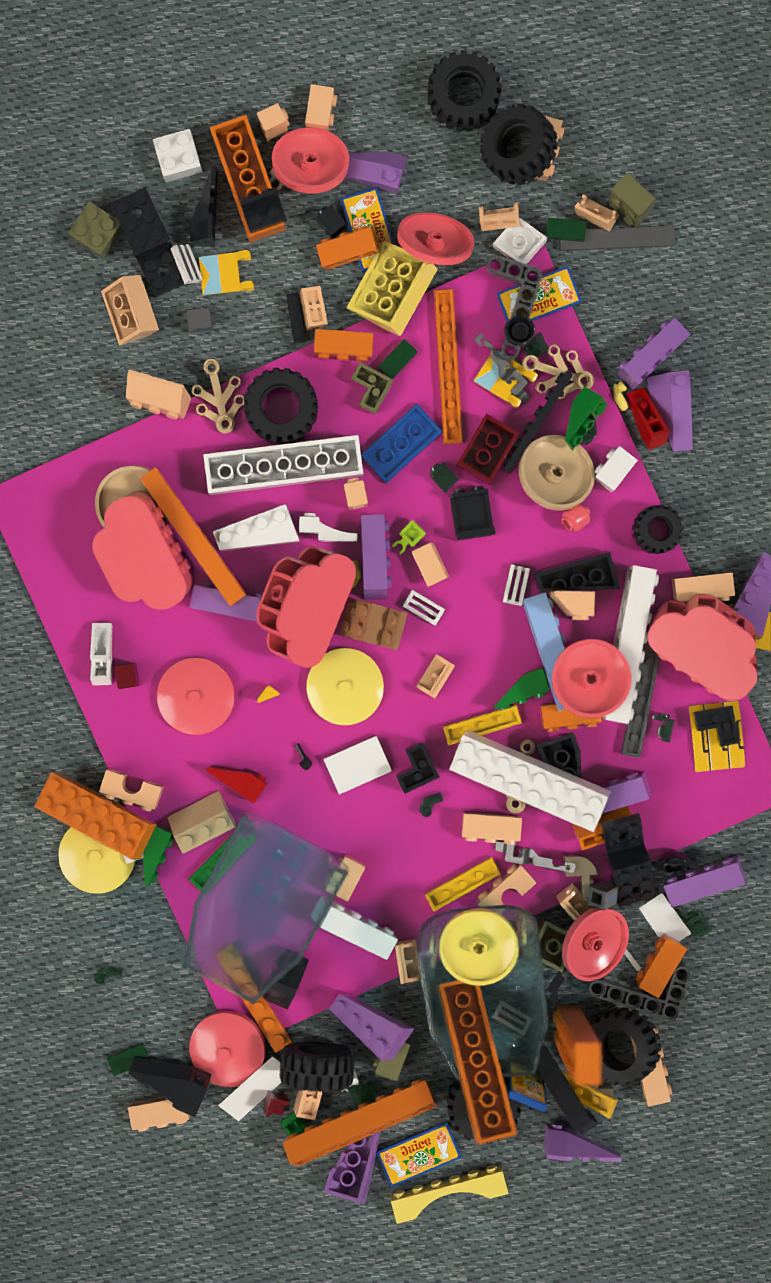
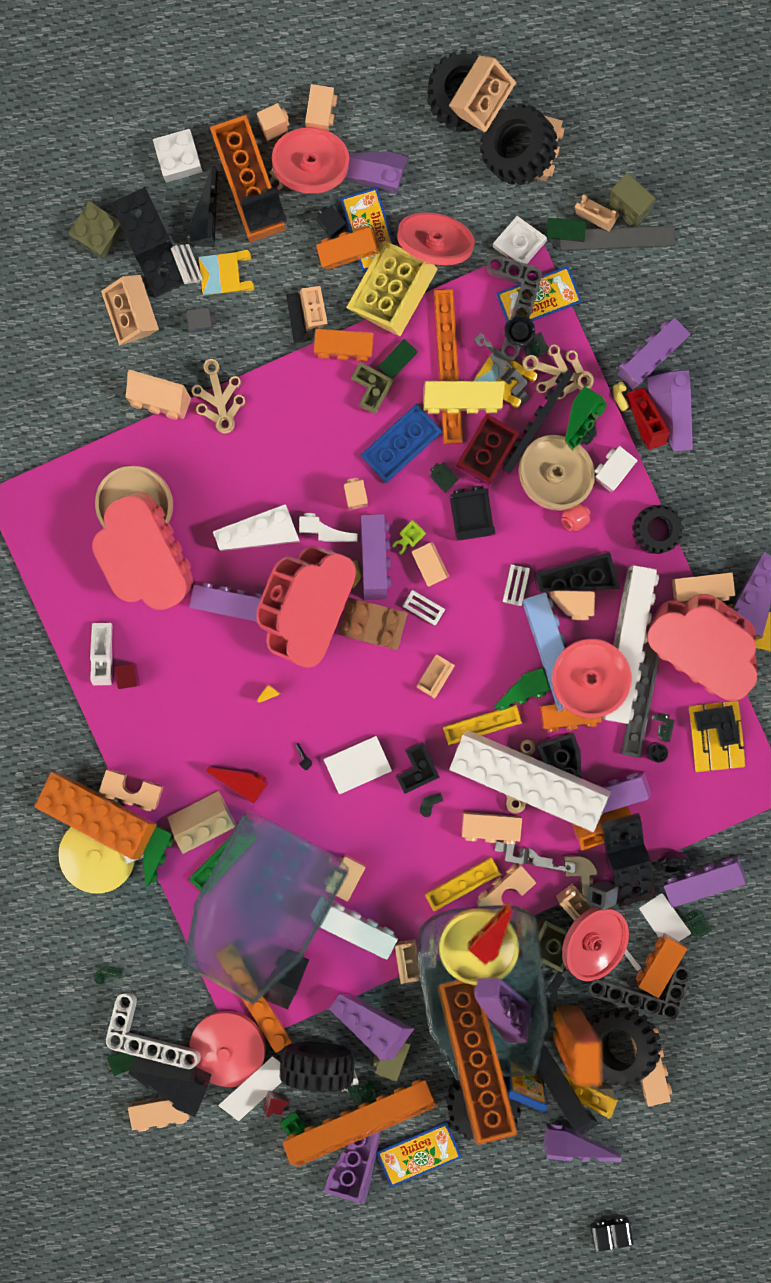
orange tile [140,467,247,606] -> none
coral dish [157,658,235,735] -> none
white brick [204,435,363,495] -> none
black tyre [243,367,318,445] -> none
light nougat hinge [293,1090,322,1120] -> none
light yellow dish [307,648,384,725] -> none
light yellow arch [391,1165,508,1224] -> none
light nougat hinge [479,202,520,231] -> none
none -> white beam [106,992,201,1069]
none -> light yellow slope [423,382,504,414]
none -> light nougat slope [449,55,516,132]
none -> red slope [468,902,512,965]
none -> medium lavender wedge [474,978,532,1043]
none -> black brick [590,1215,634,1251]
none -> black wheel [646,742,668,763]

